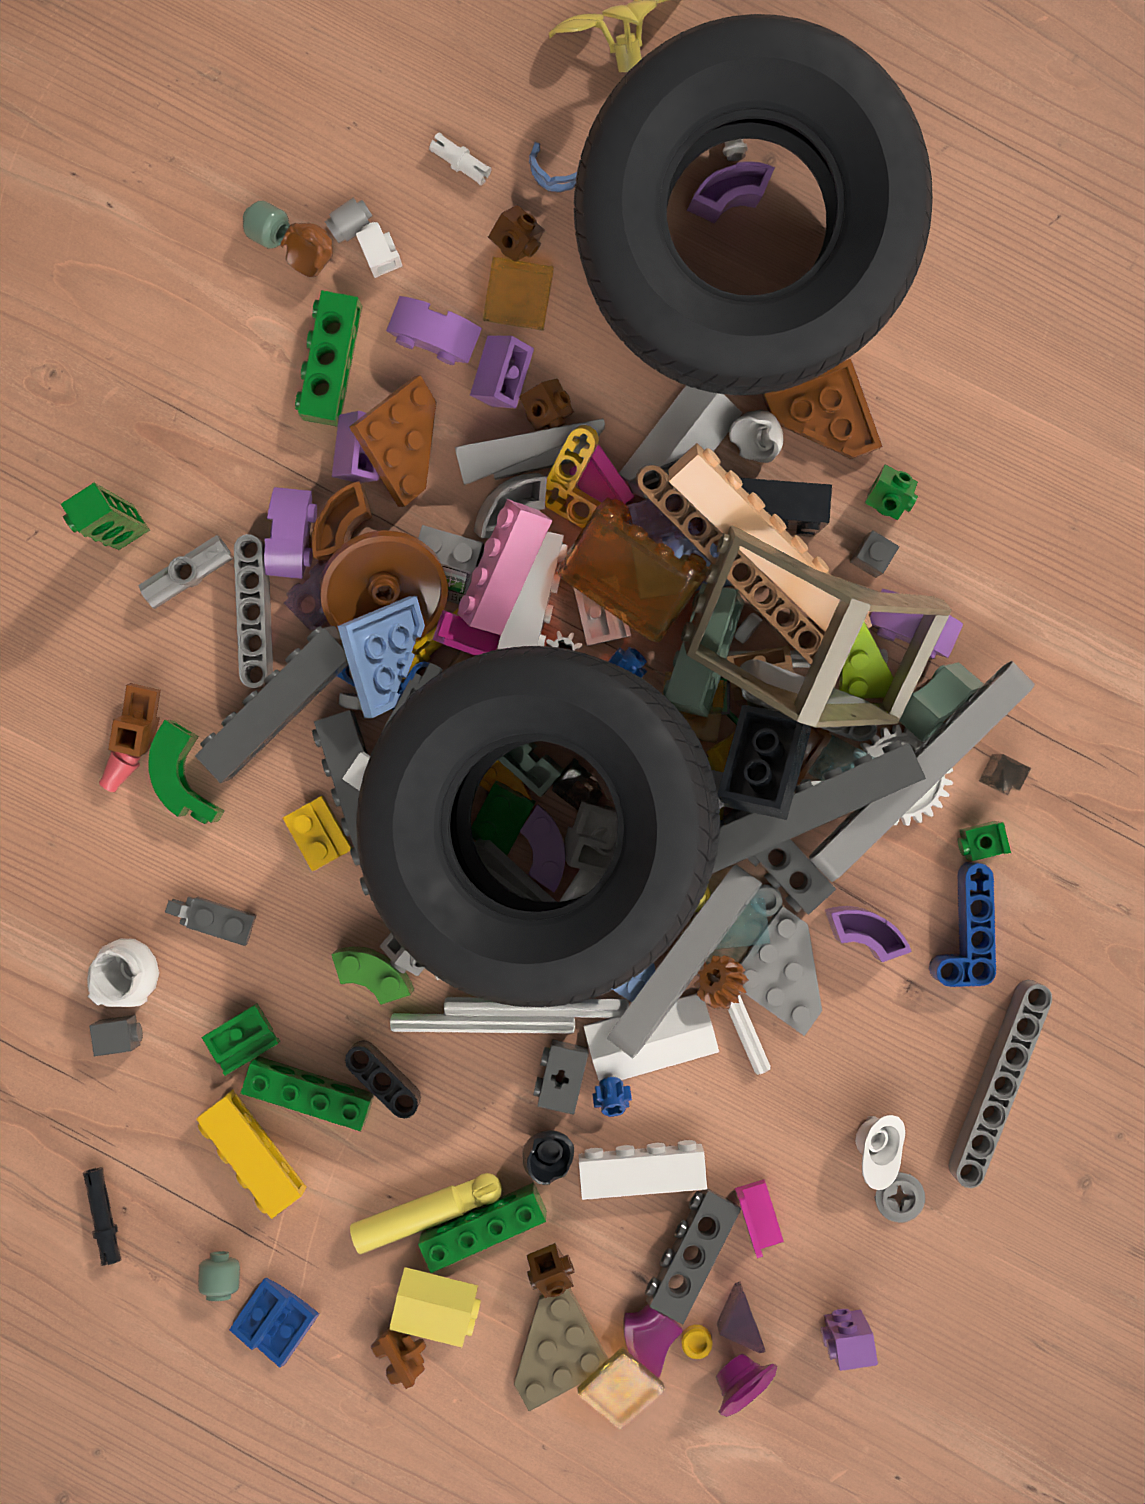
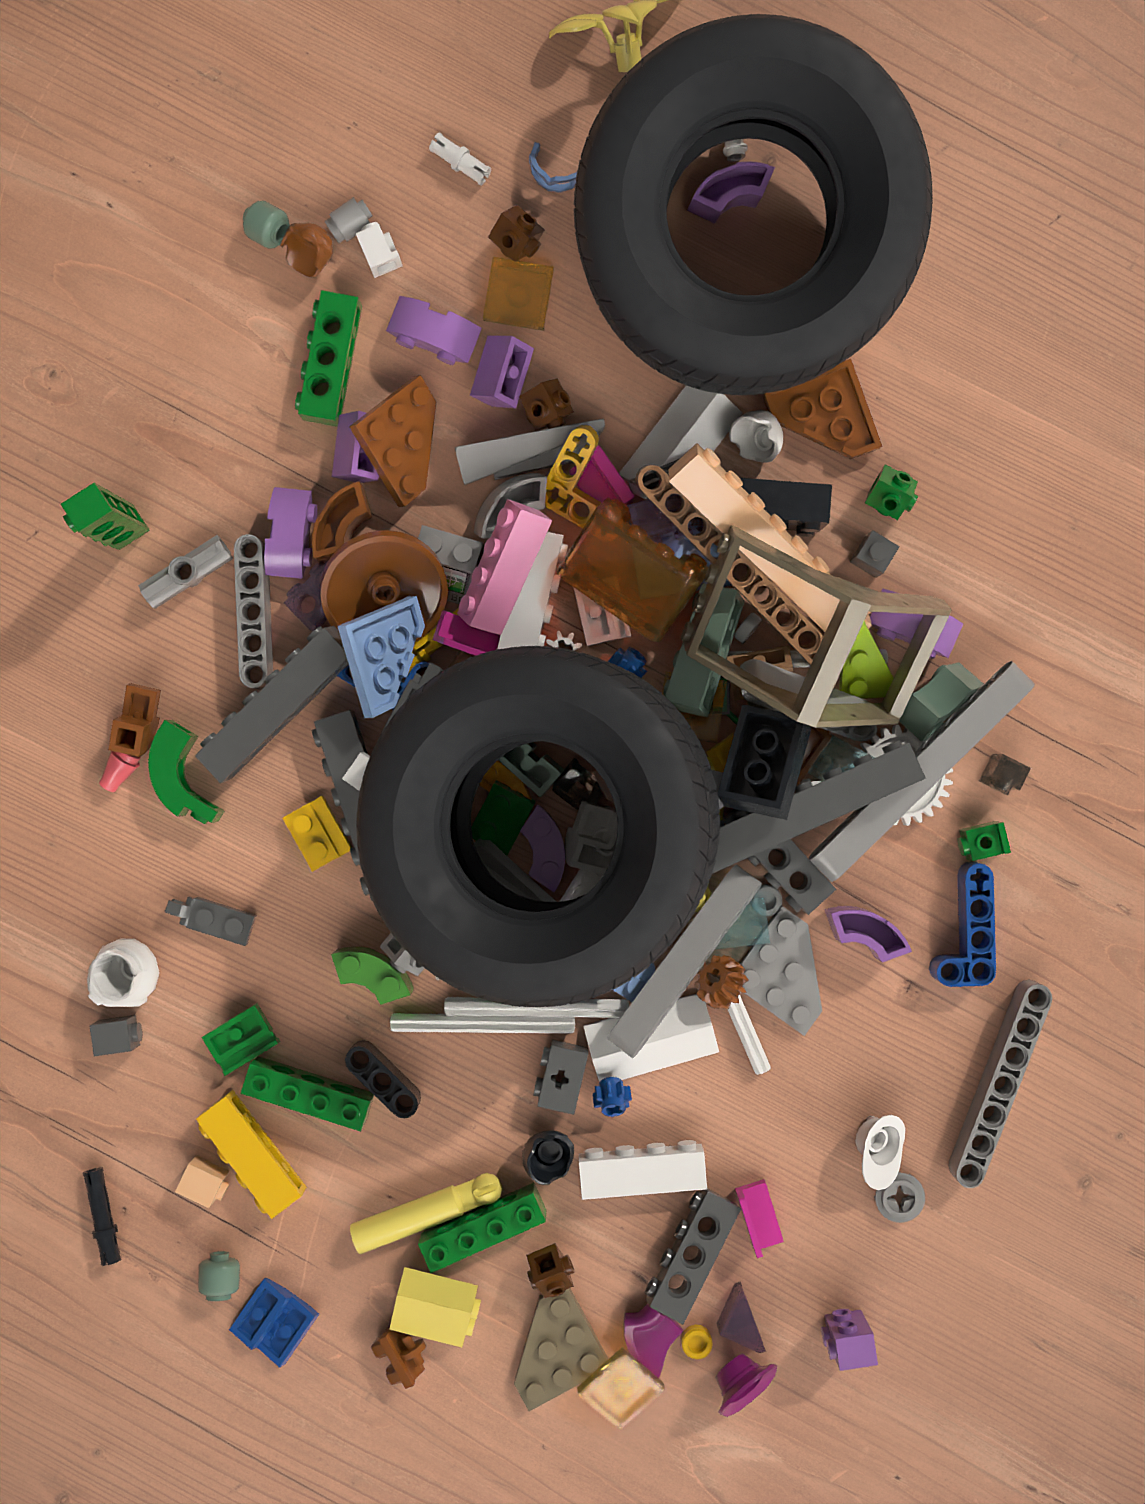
light grey tile [338,693,362,710] -> none
none -> light nougat brick [175,1155,230,1208]

